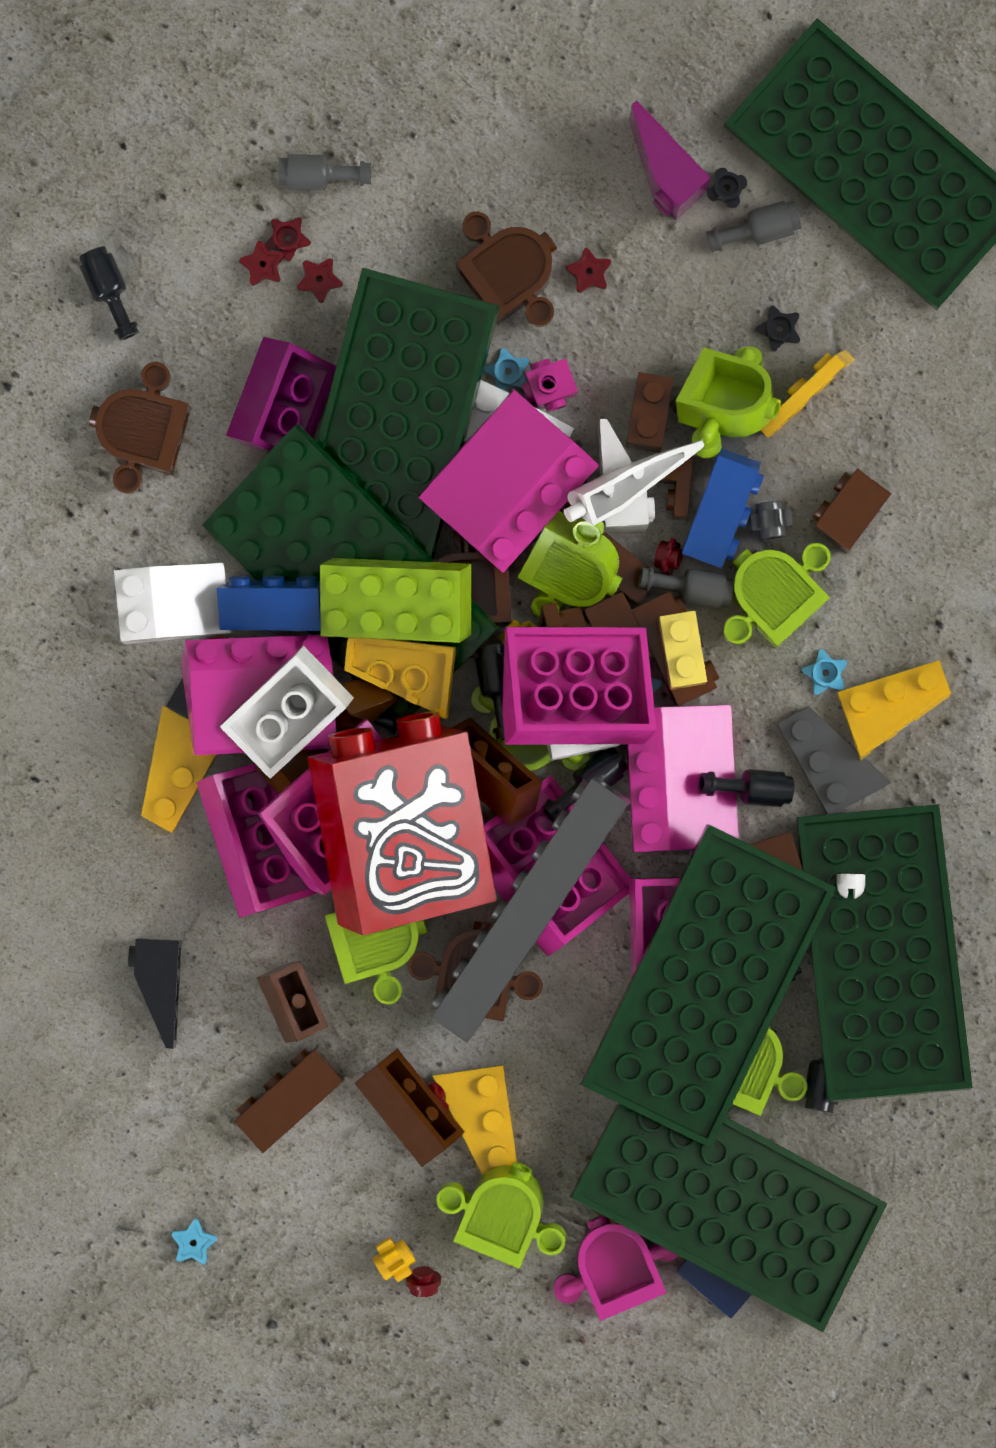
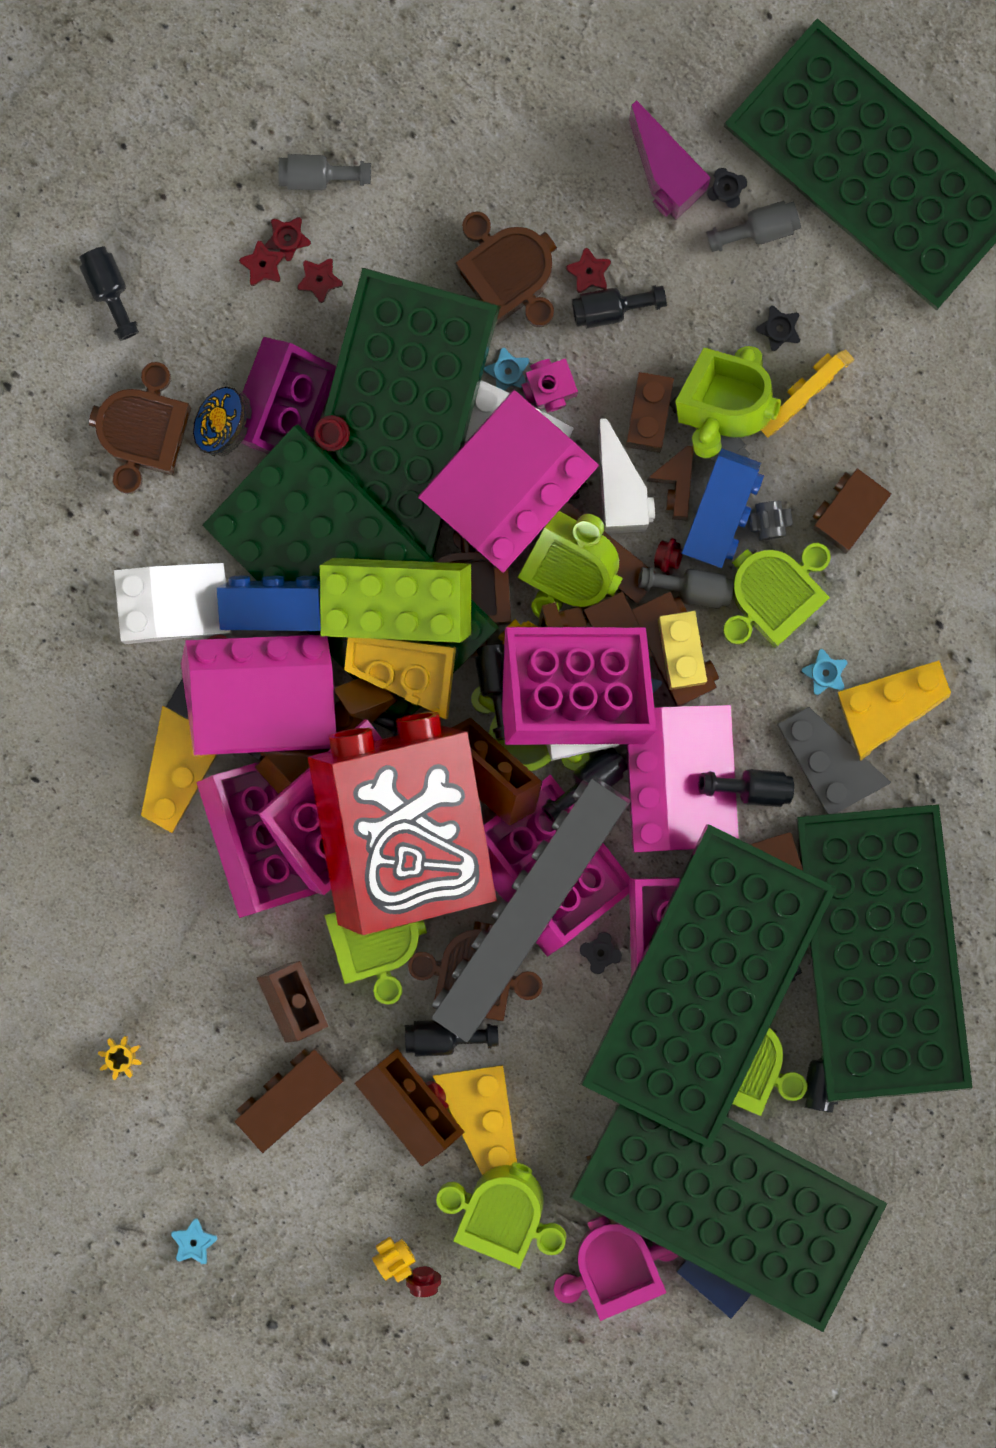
black slope [128,938,182,1049] -> none
white slope [220,646,354,779] -> none
white piece [564,440,704,526] -> none
white hinge [836,874,865,899] -> none
none -> yellow gear [98,1036,143,1080]
none -> tile [193,386,252,457]
none -> dark red plate [314,415,350,451]
none -> black piece [405,1020,499,1057]
none -> black piece [572,285,667,329]
none -> black plate [580,932,622,974]

